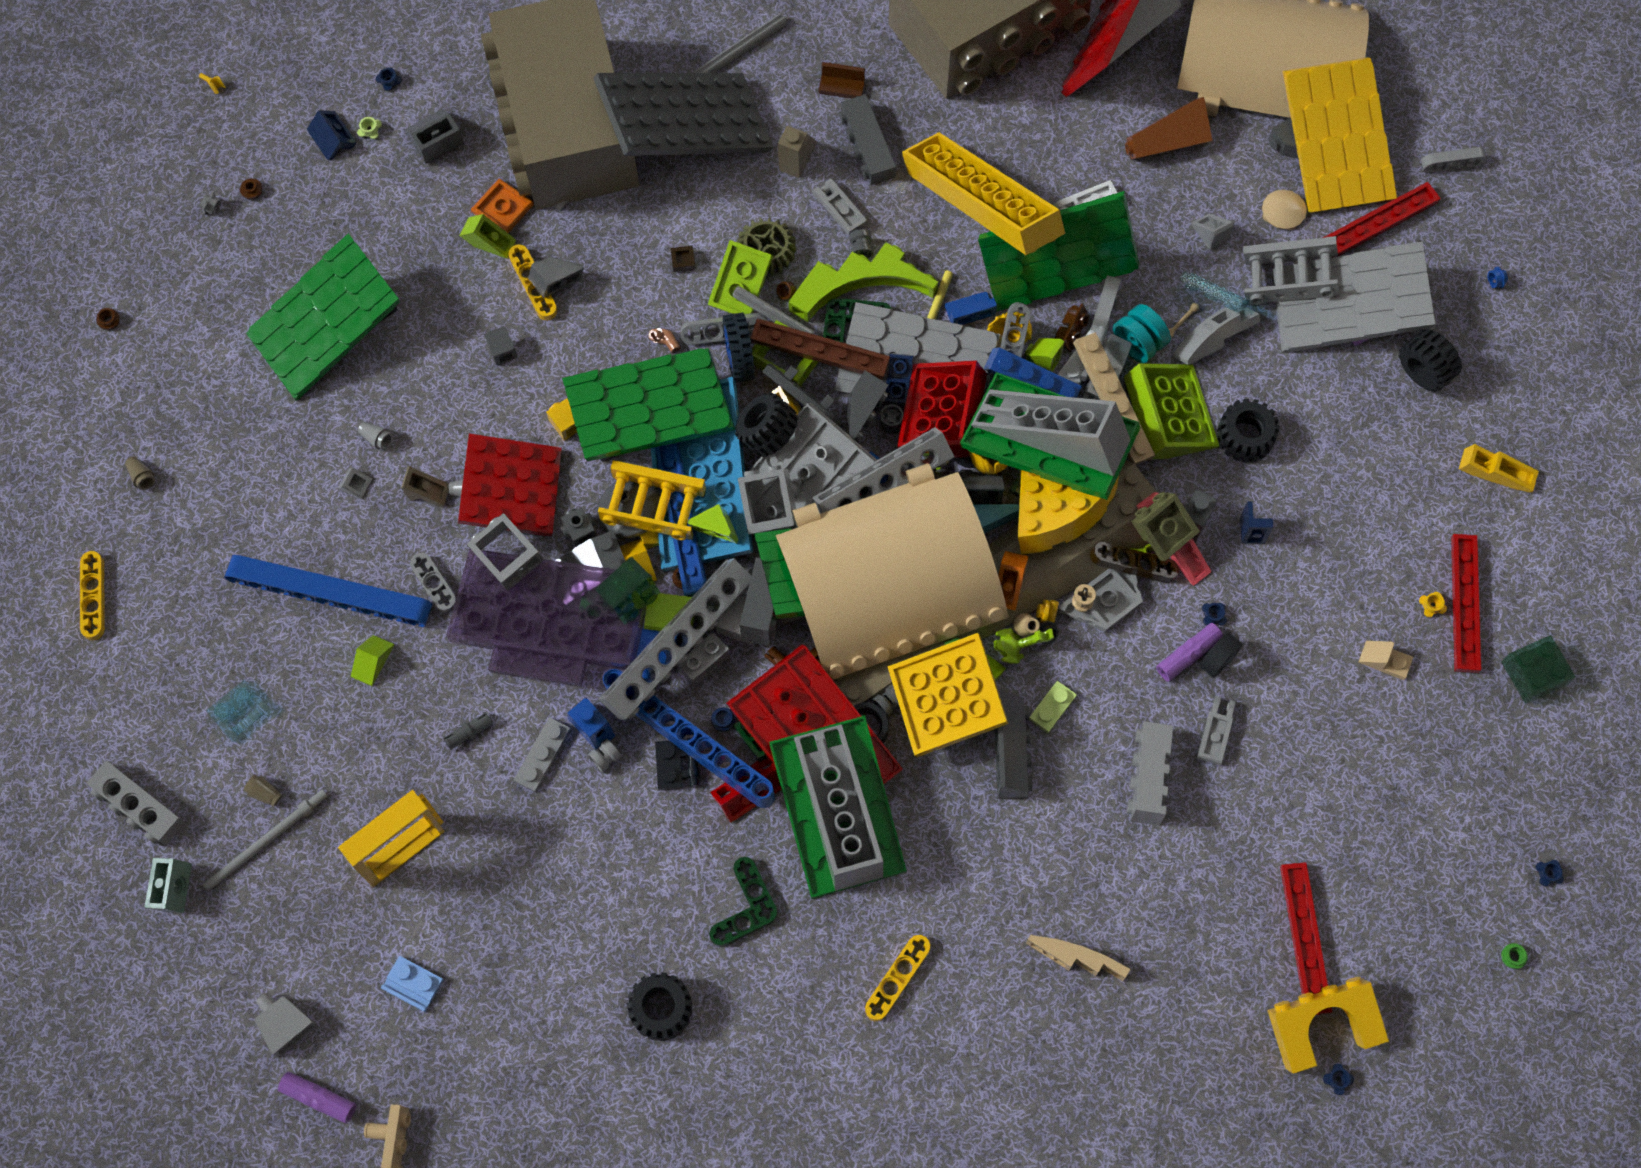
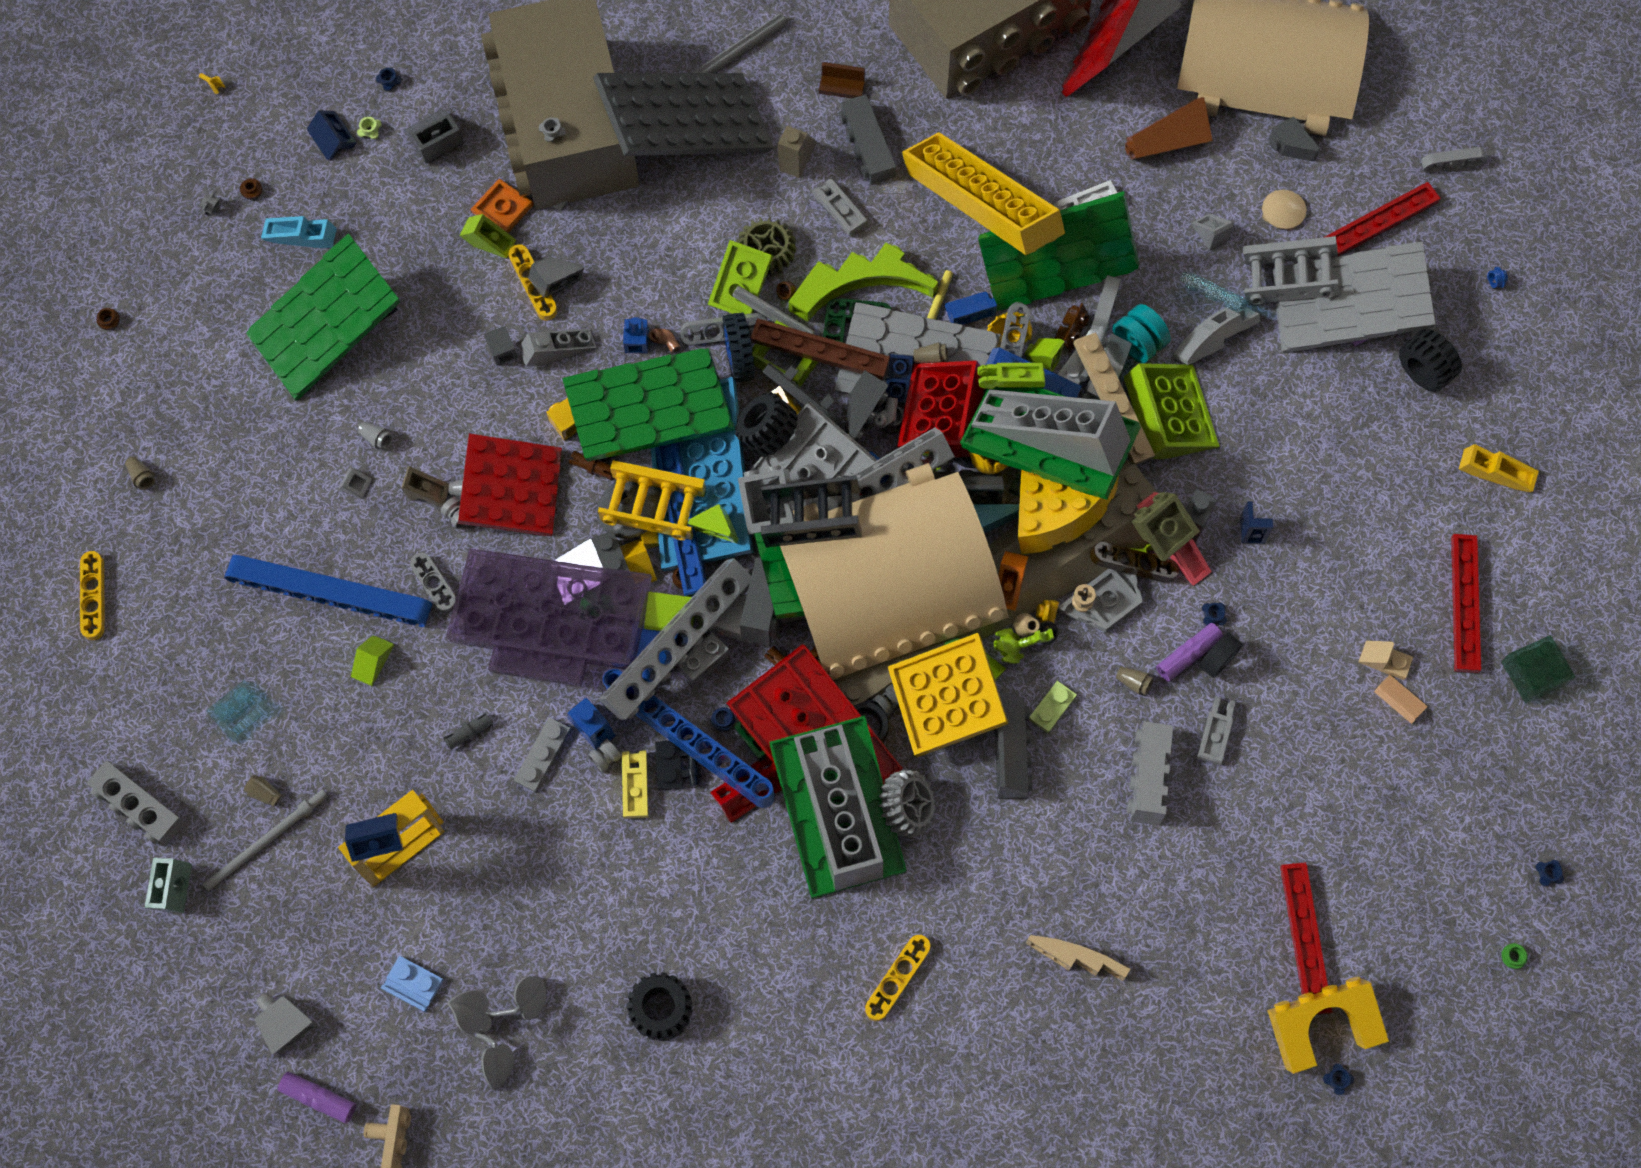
light grey window [467,513,544,591] -> none
dark grey brick [560,507,596,548] -> none
clear green brick [595,556,660,625] -> none
dark brown plate [671,245,696,272] -> none
dark green beam [709,857,777,947] -> none
dark grey wheel [849,229,873,259] -> none
tan hinge [1169,303,1199,338] -> none
black tyre [1217,398,1280,463] -> none
yellow piece [1283,57,1397,212] -> none
yellow plate [1419,592,1447,618] -> none
none -> medium azure slope [261,216,337,248]
none -> dark blue panel [345,813,403,862]
none -> light grey wheel [441,496,465,529]
none -> light grey plant [447,976,546,1090]
none -> light grey slope [519,329,597,367]
none -> light grey plate [539,117,566,142]
none -> reddish brown pin [569,450,614,481]
none -> light yellow plate [622,750,649,819]
none -> blue brick [623,317,649,353]
none -> black fence [761,475,862,548]
none -> light grey arm [873,397,898,428]
none -> light grey gear [879,770,937,837]
none -> dark tan cone [914,342,948,363]
none -> lime hinge [977,363,1045,389]
none -> dark tan cone [1116,666,1154,695]
none -> light nougat slope [1374,675,1428,724]

